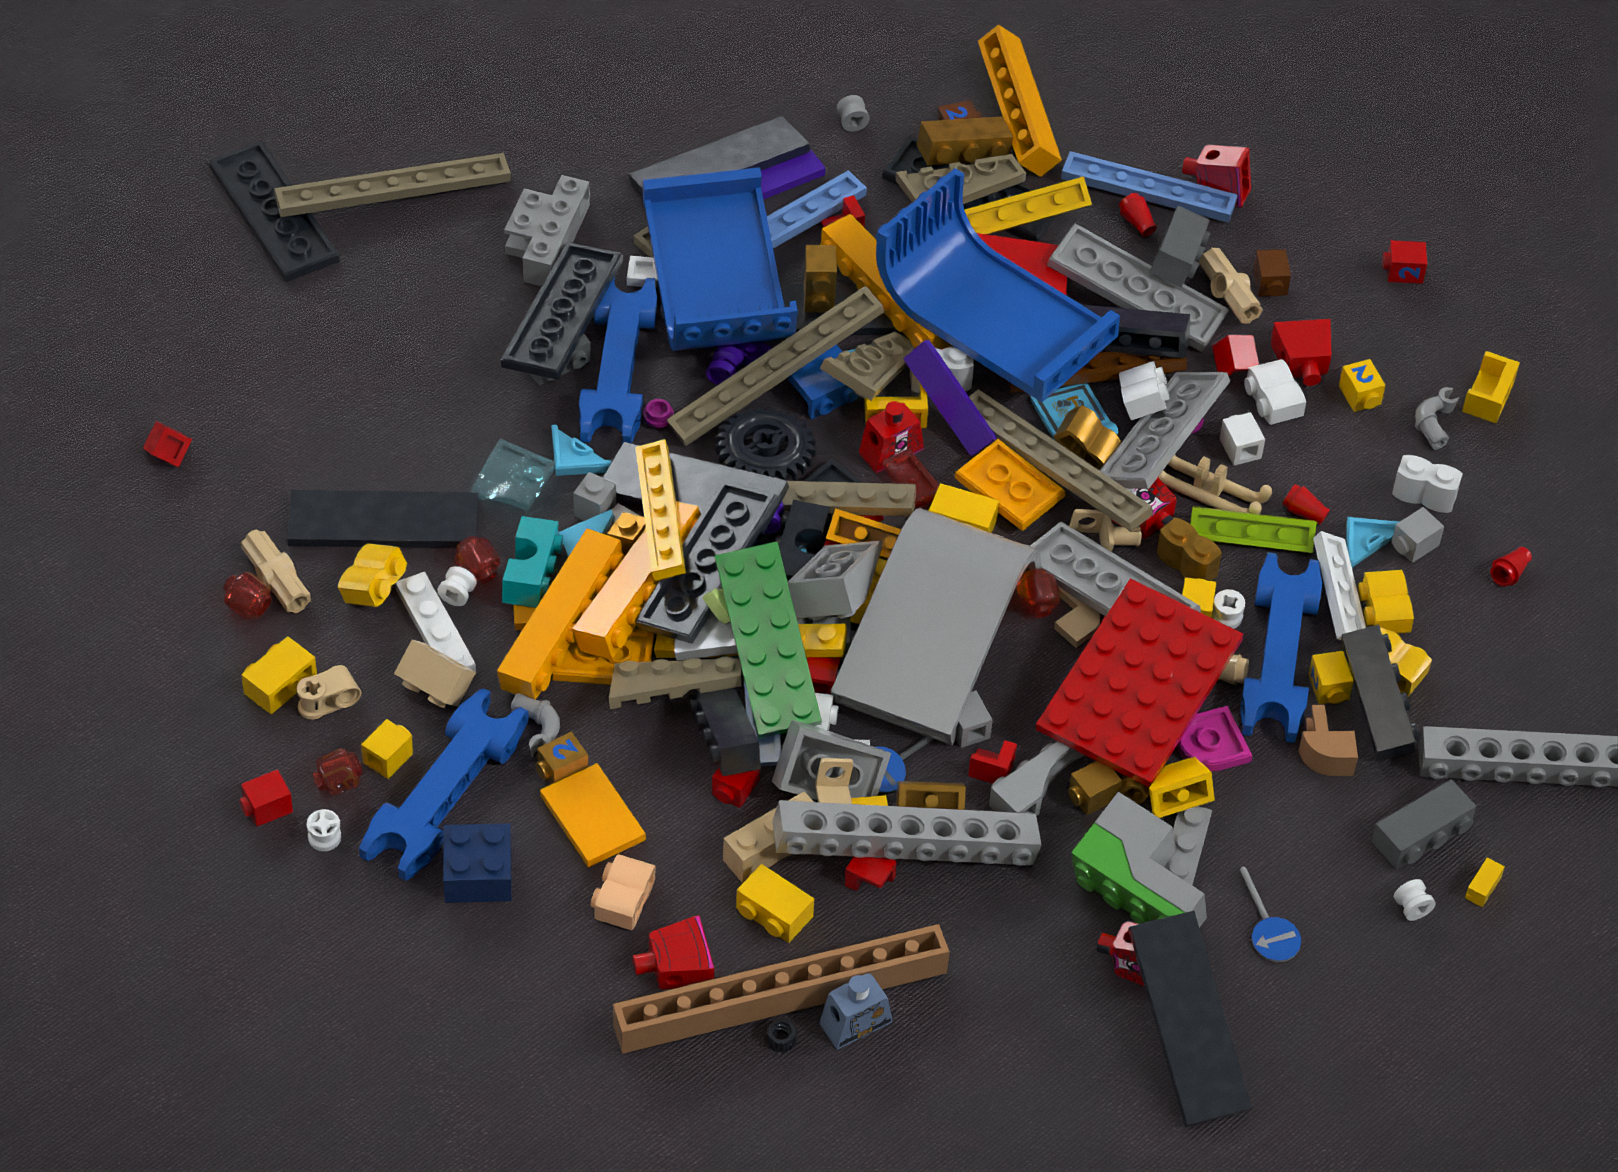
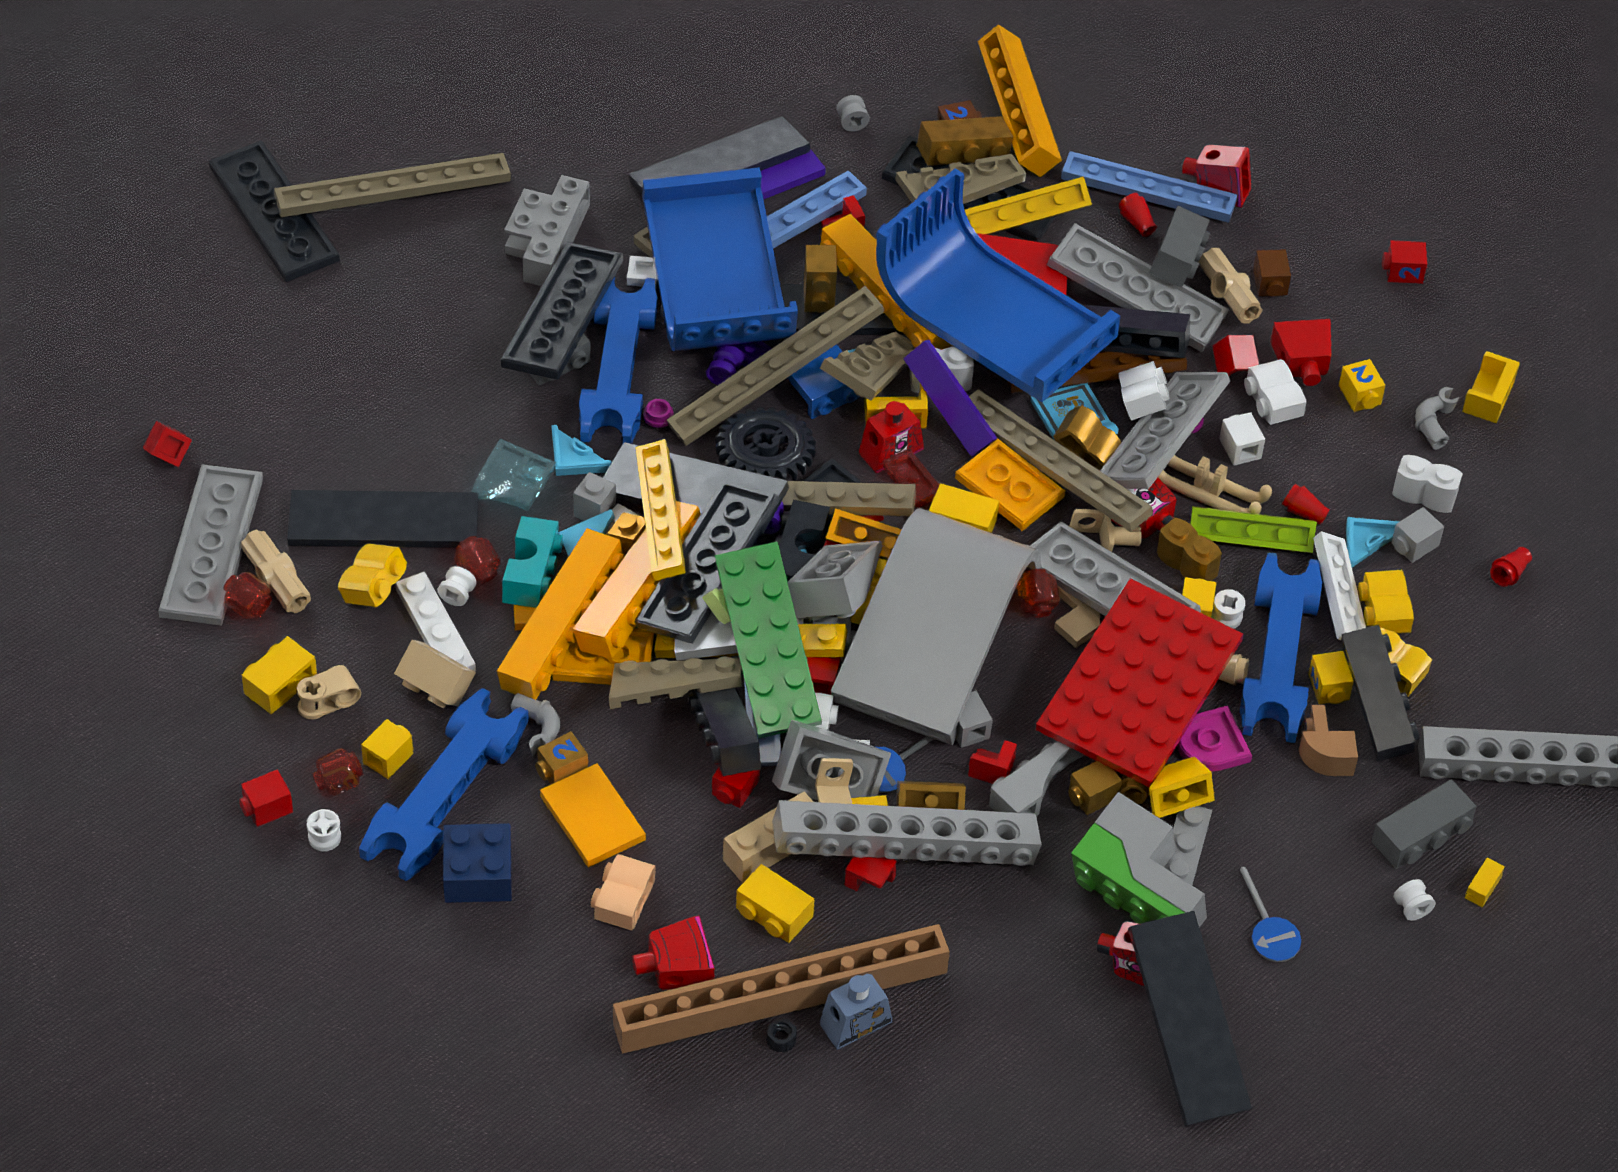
none -> light grey tile [158,464,263,626]

